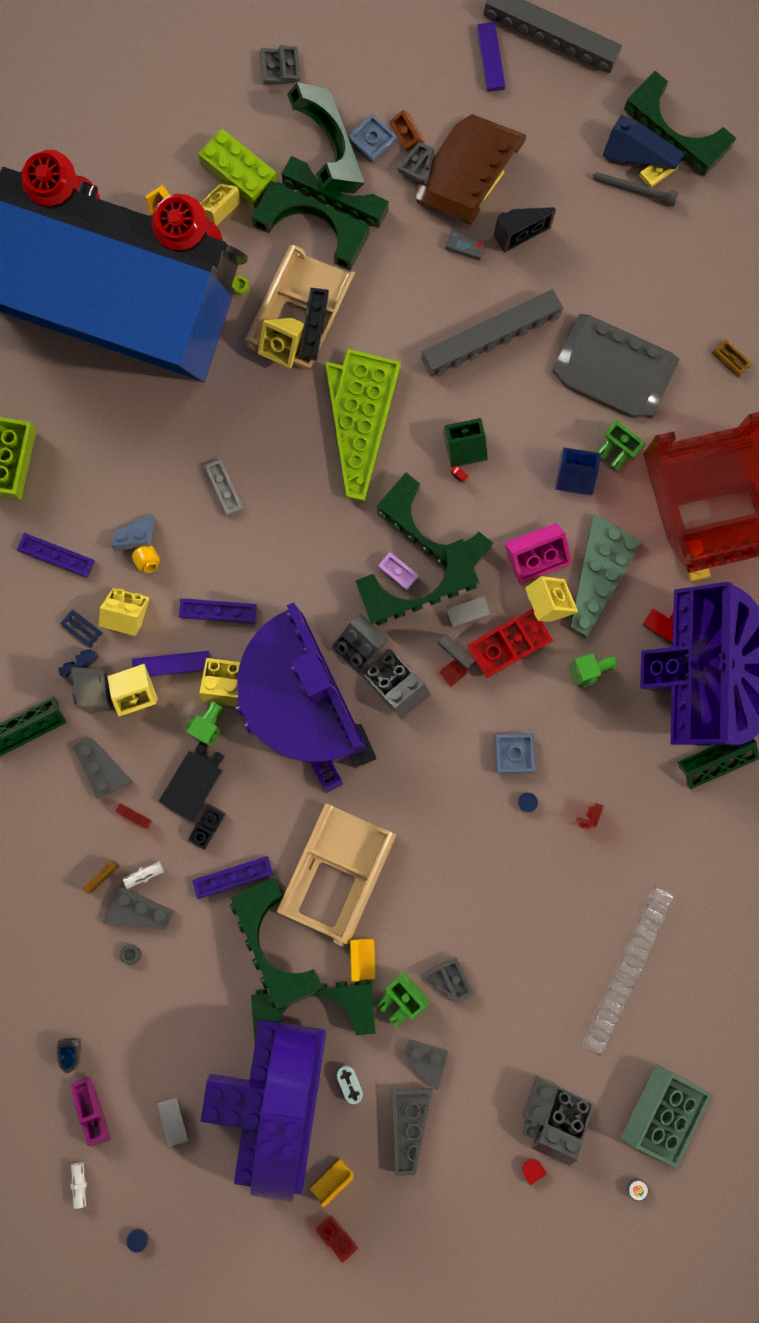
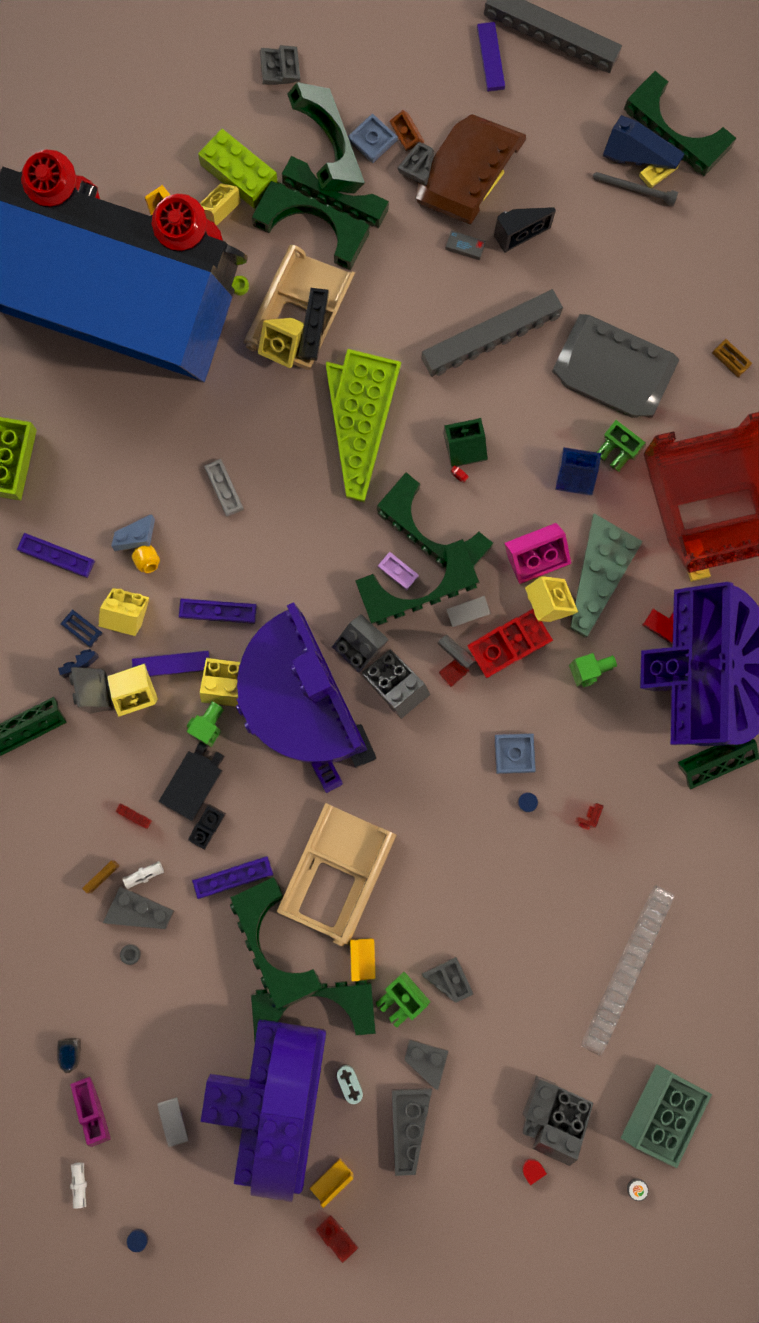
dark grey wing [73,738,133,799] -> none

